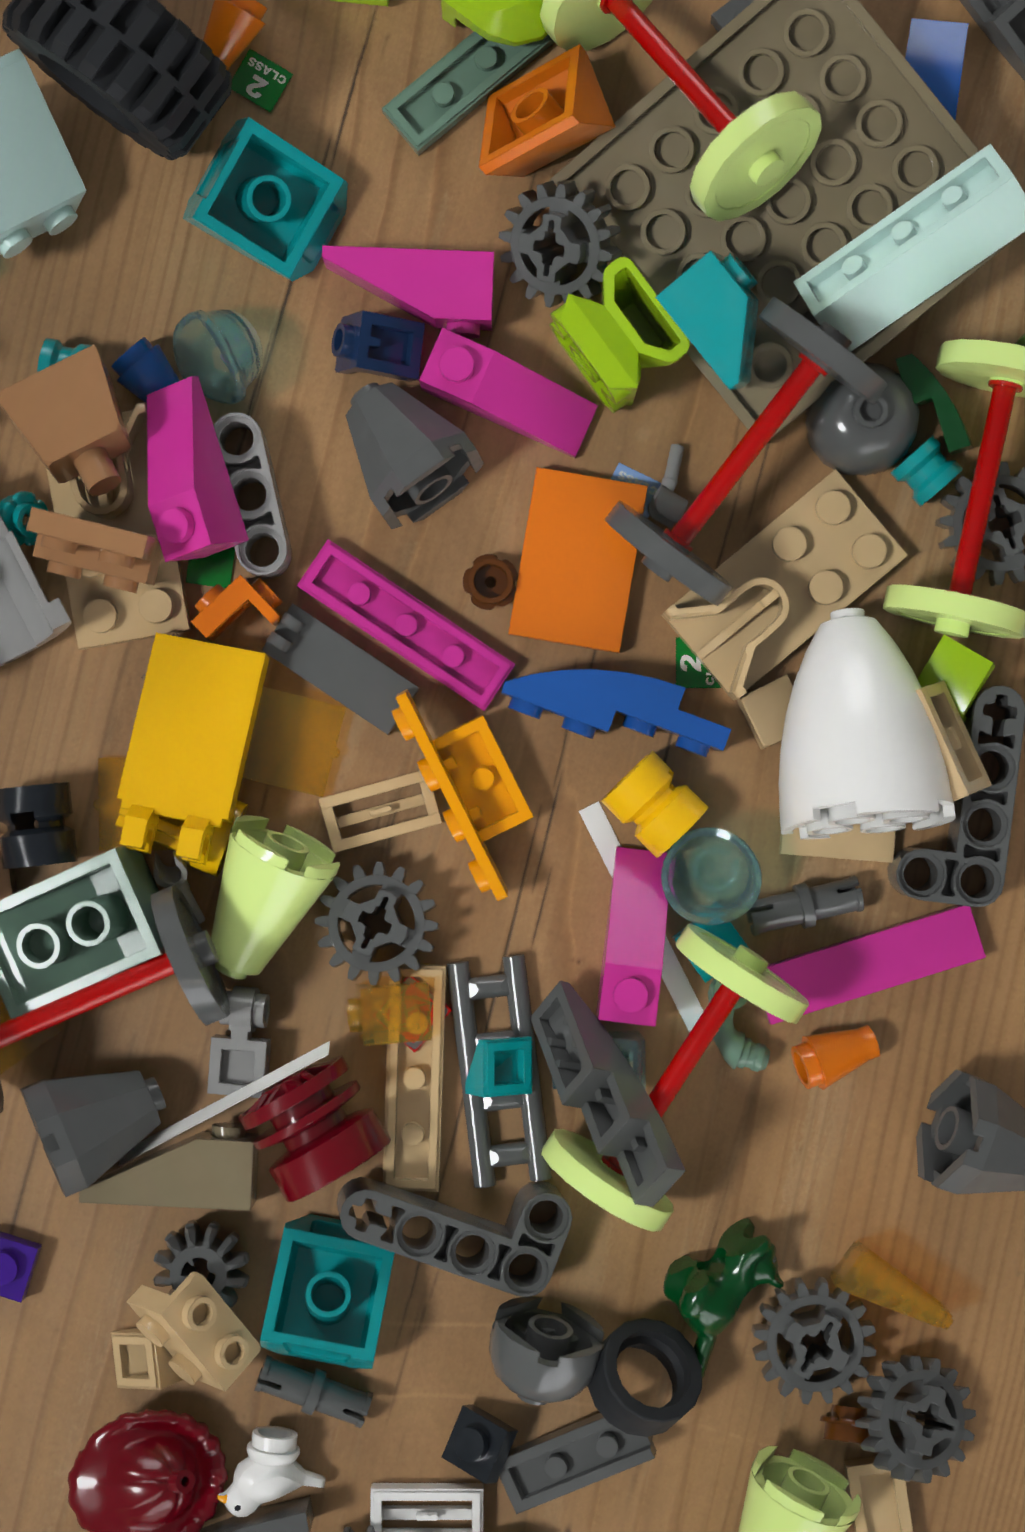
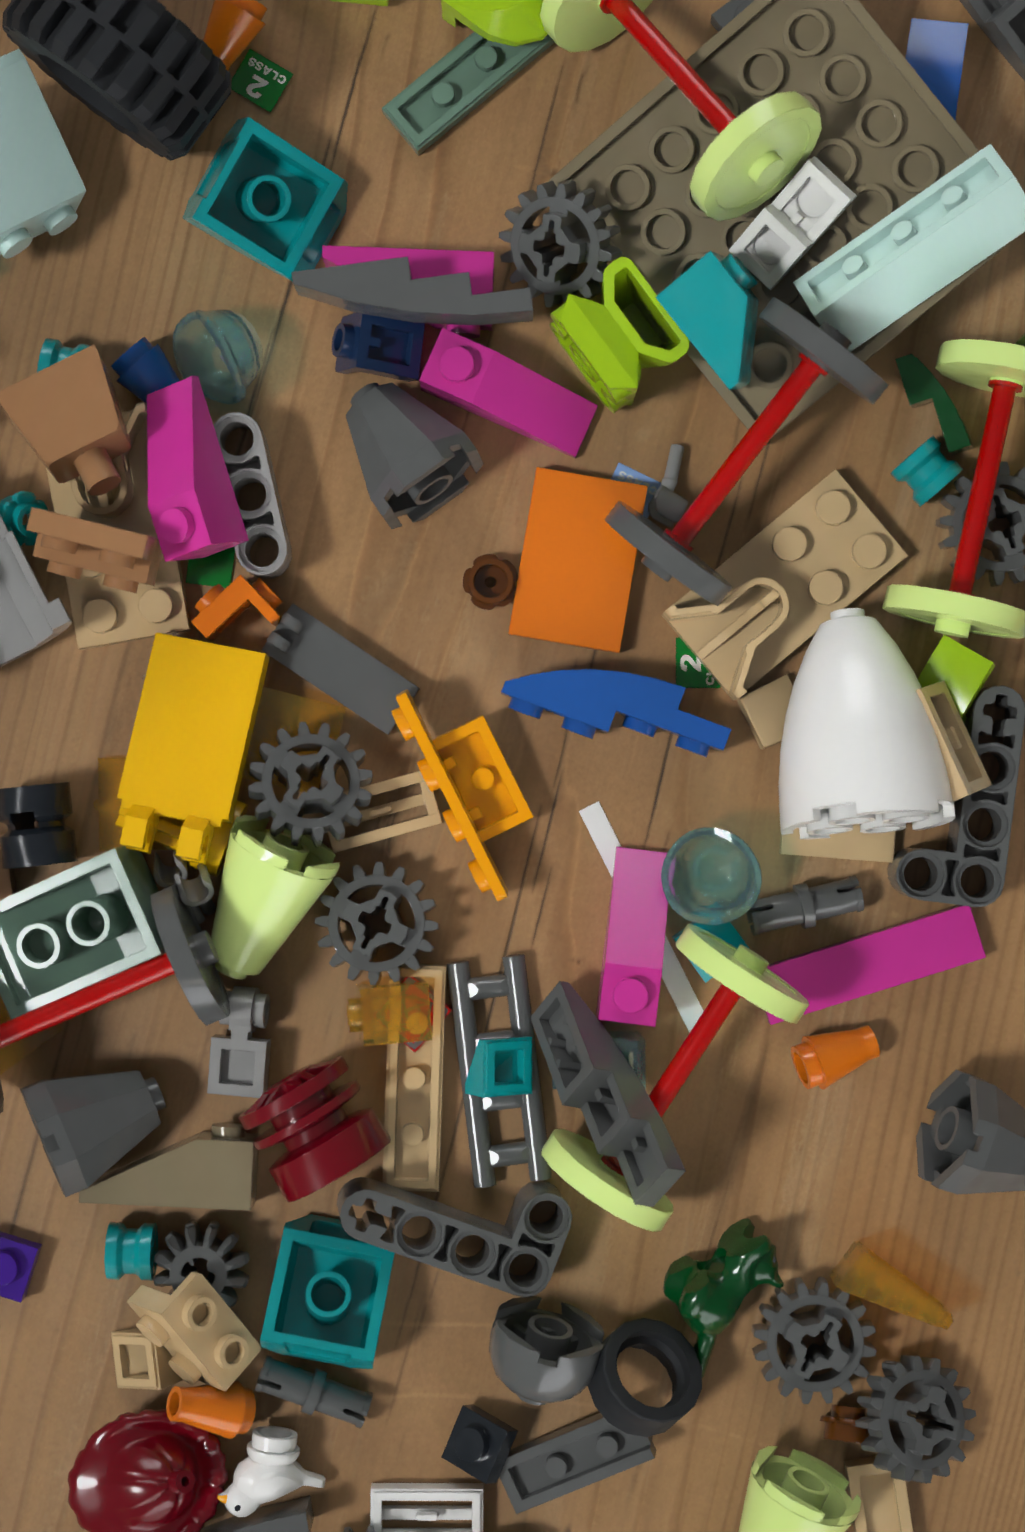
white sticker [119,1041,330,1166] -> none
dark pink tile [297,539,515,711] -> none
orange slope [479,44,616,177] -> none
yellow wheel [601,751,709,858] -> none
sand green piece [708,978,770,1072] -> none
dark grey cylinder [805,362,920,476] -> none
none -> teal wheel [104,1222,159,1281]
none -> orange cone [166,1381,256,1439]
none -> light grey hand [174,864,216,915]
none -> dark grey gear [248,722,373,848]
none -> dark grey slope [292,256,533,326]
none -> white slope [728,156,857,290]

